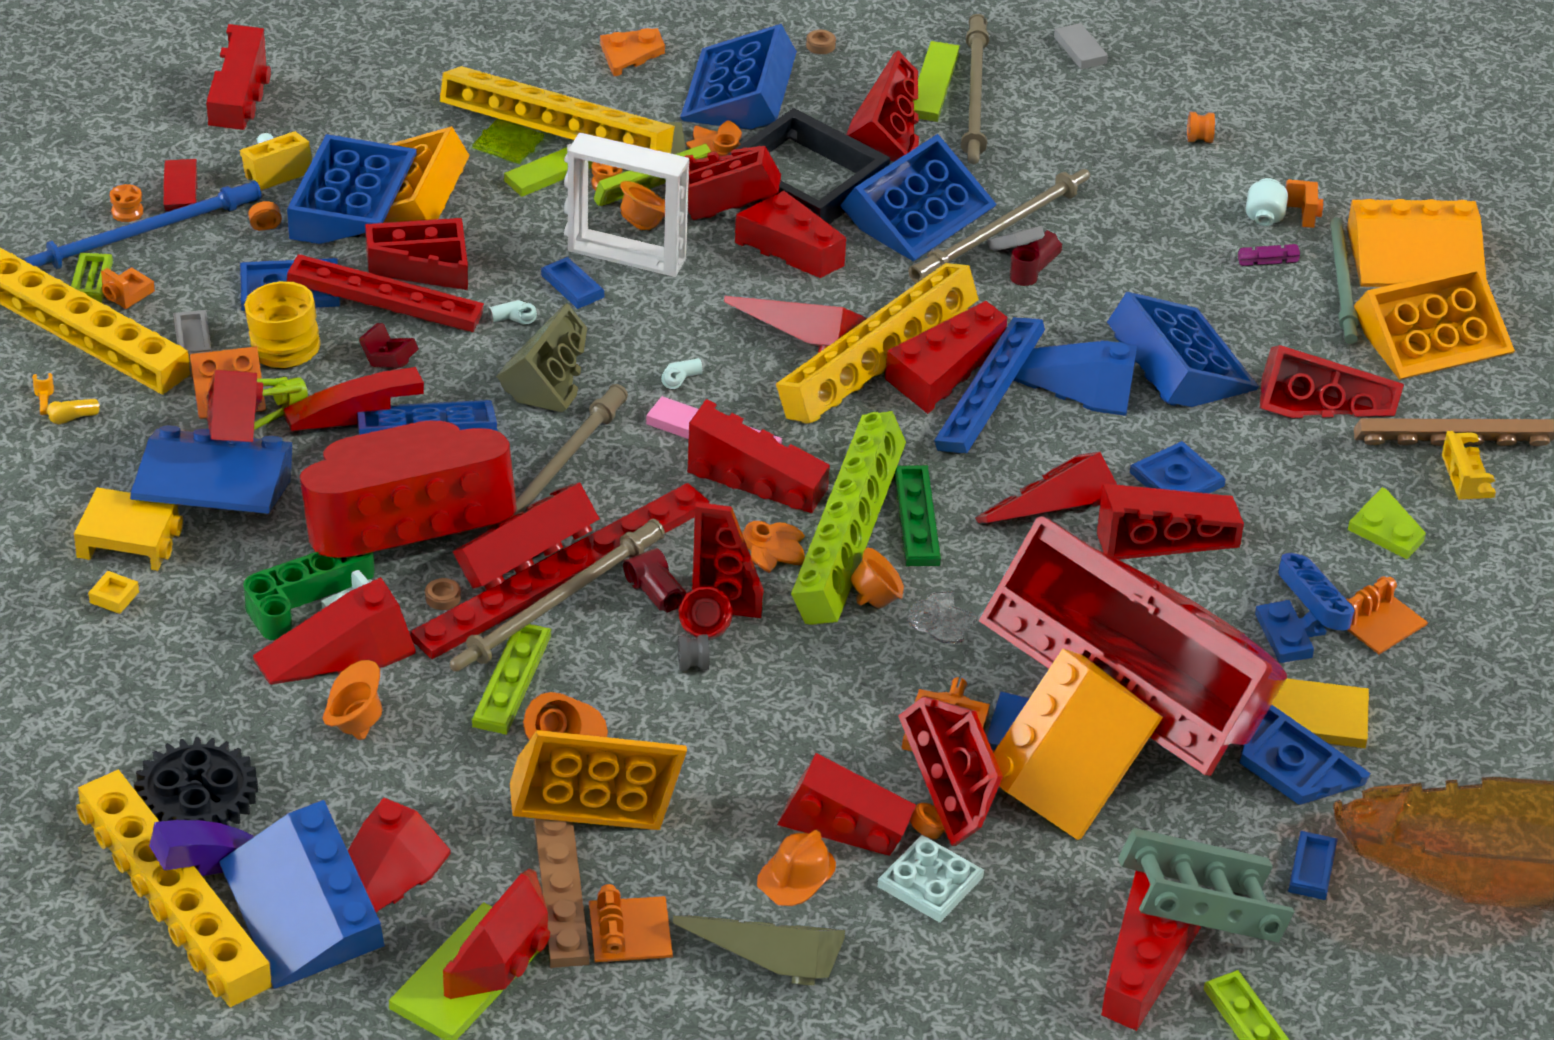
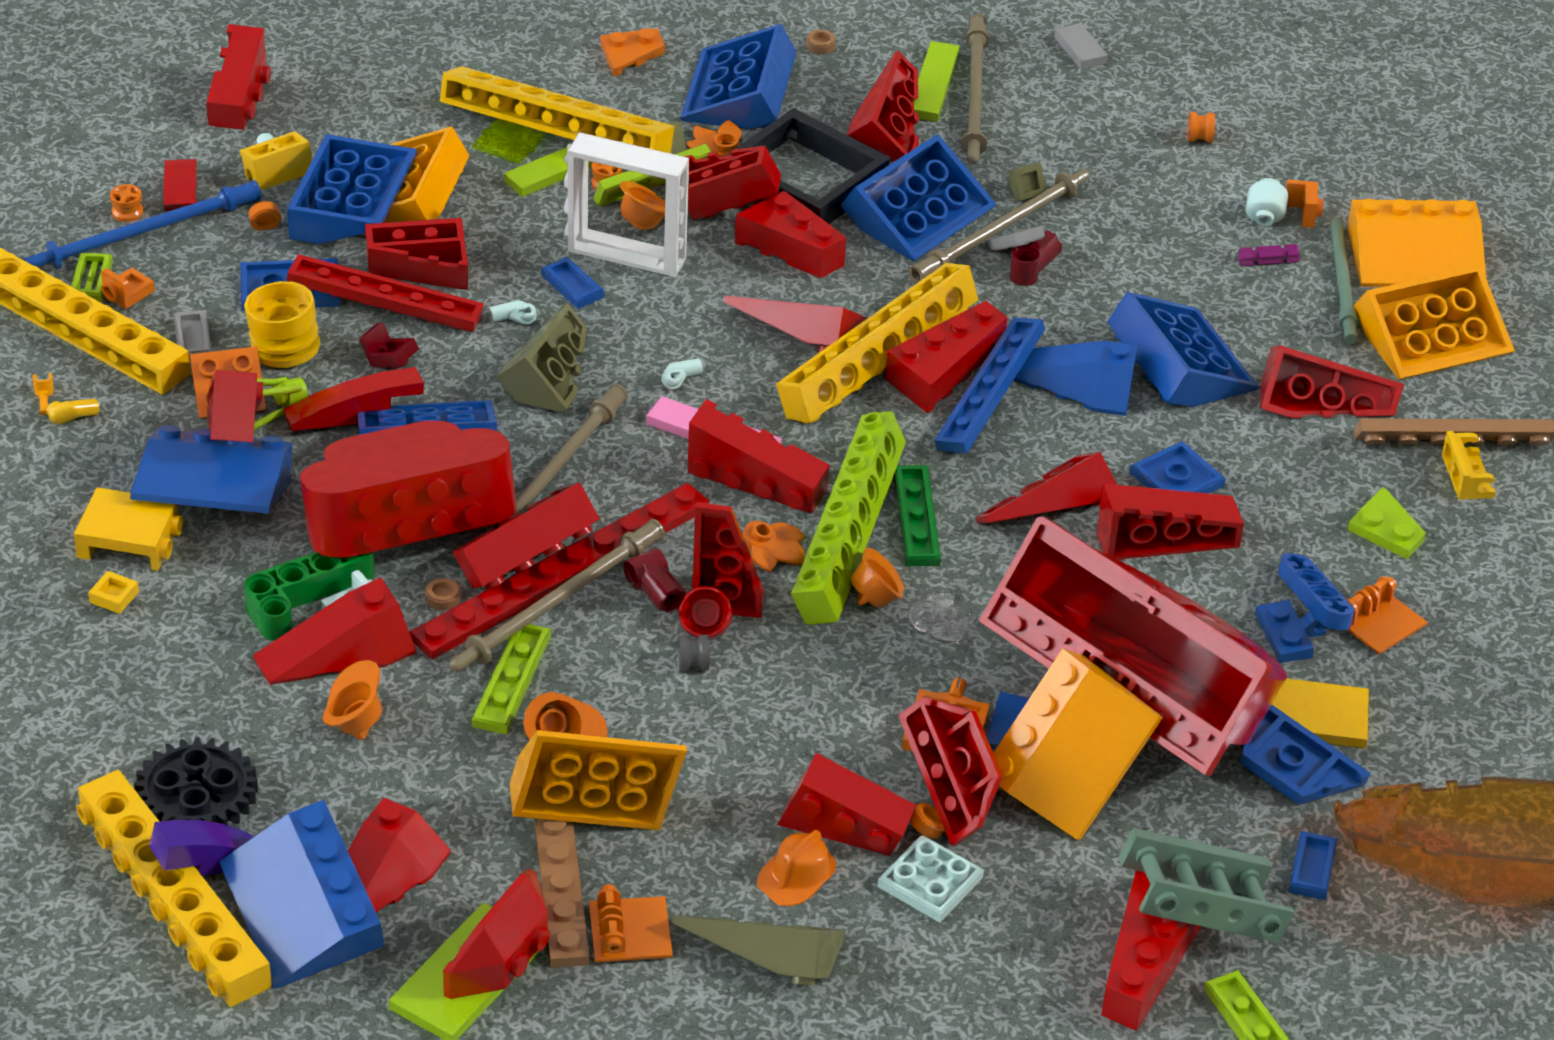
none -> olive tile [1007,162,1046,201]

